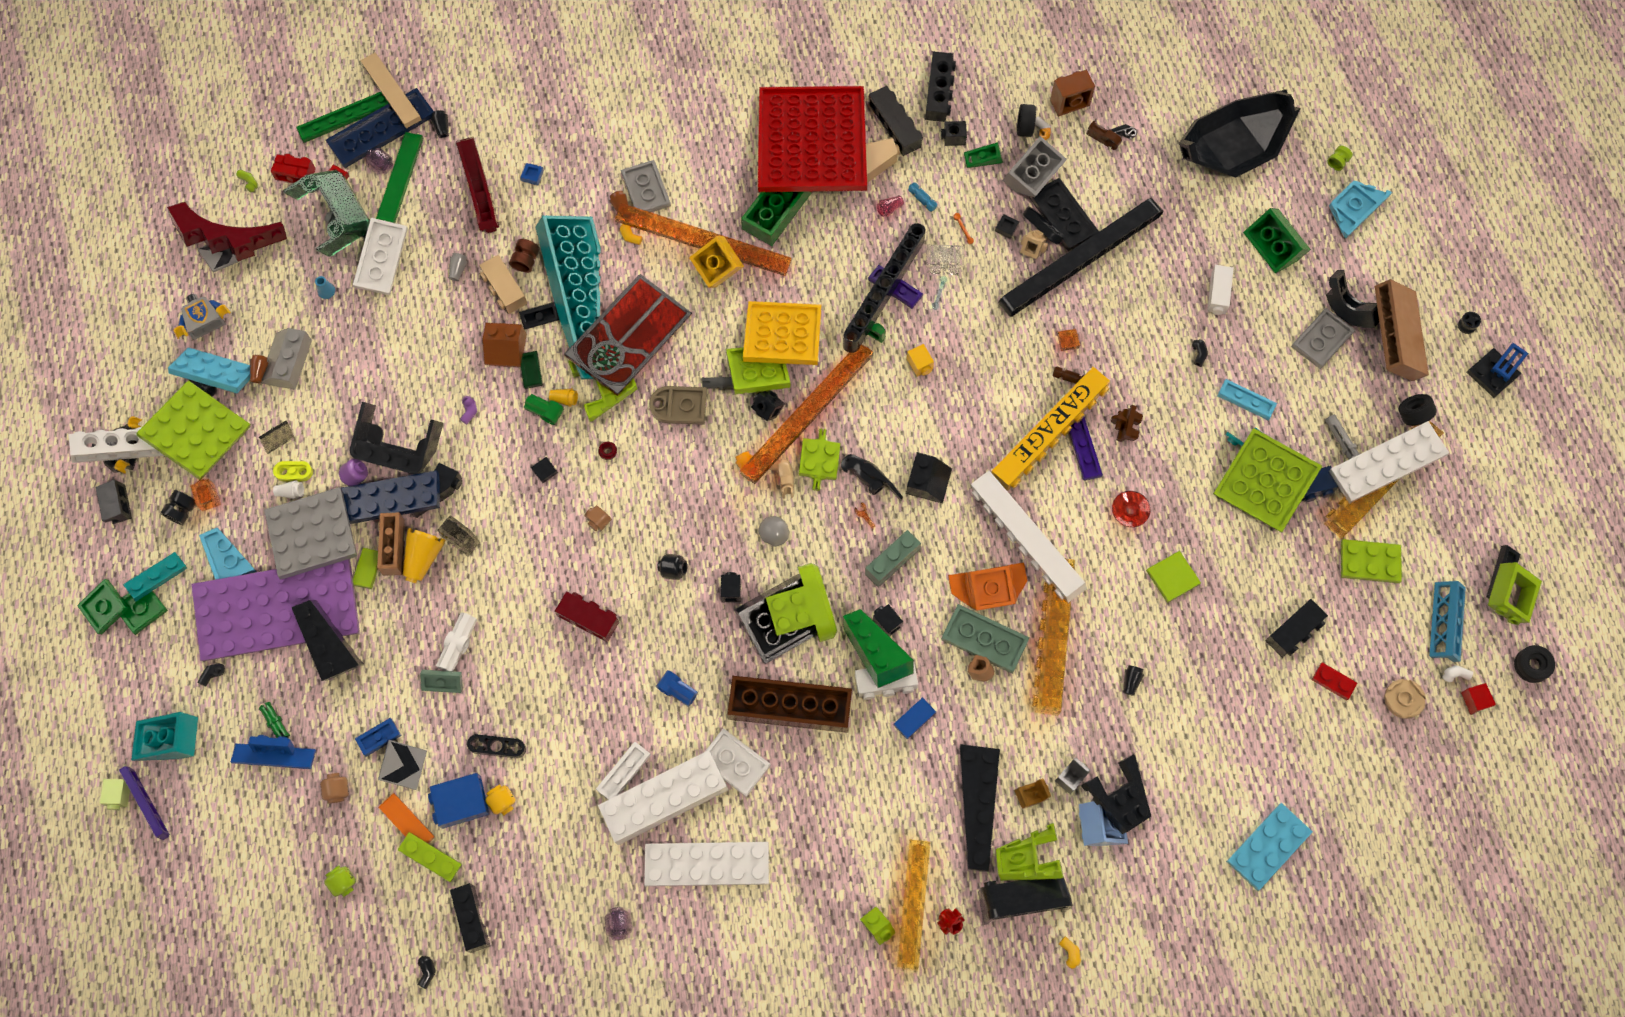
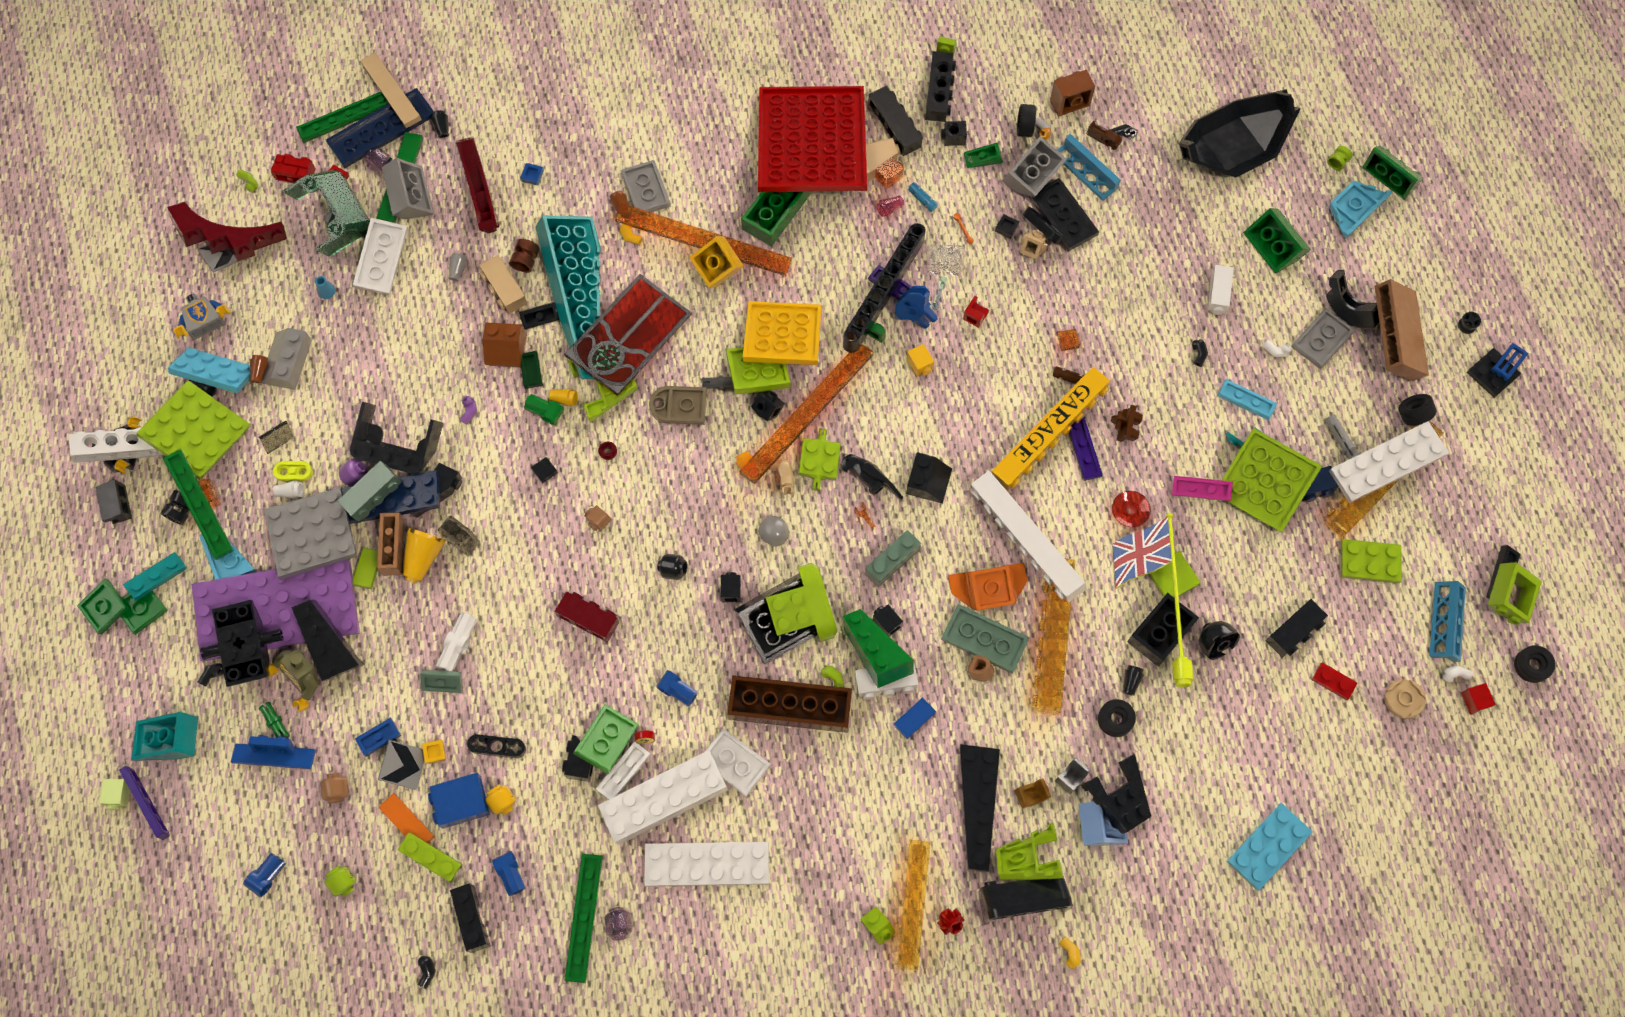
black beam [998,198,1164,317] -> none
none -> green tile [163,449,234,560]
none -> black slope [200,600,284,687]
none -> blue piece [243,853,286,897]
none -> olive torso [267,649,320,712]
none -> sand green brick [338,461,402,521]
none -> light grey slope [381,158,434,219]
none -> yellow plate [422,739,446,765]
none -> blue piece [492,851,526,896]
none -> black slope [562,735,594,782]
none -> green tile [564,854,603,983]
none -> bright green tile [573,704,639,774]
none -> red tile [635,730,655,744]
none -> lime arm [821,665,845,688]
none -> clear orange brick [875,157,904,189]
none -> blue hinge [895,286,938,329]
none -> lime bracket [936,36,957,55]
none -> red panel [963,296,989,328]
none -> dark azure fence [1057,134,1121,201]
none -> black tyre [1098,699,1136,737]
none -> flag [1113,513,1194,688]
none -> black brick [1127,592,1199,667]
none -> dark pink plate [1172,476,1233,502]
none -> black cylinder [1199,621,1240,660]
none -> white arm [1262,340,1292,357]
none -> green slope [1362,146,1423,200]

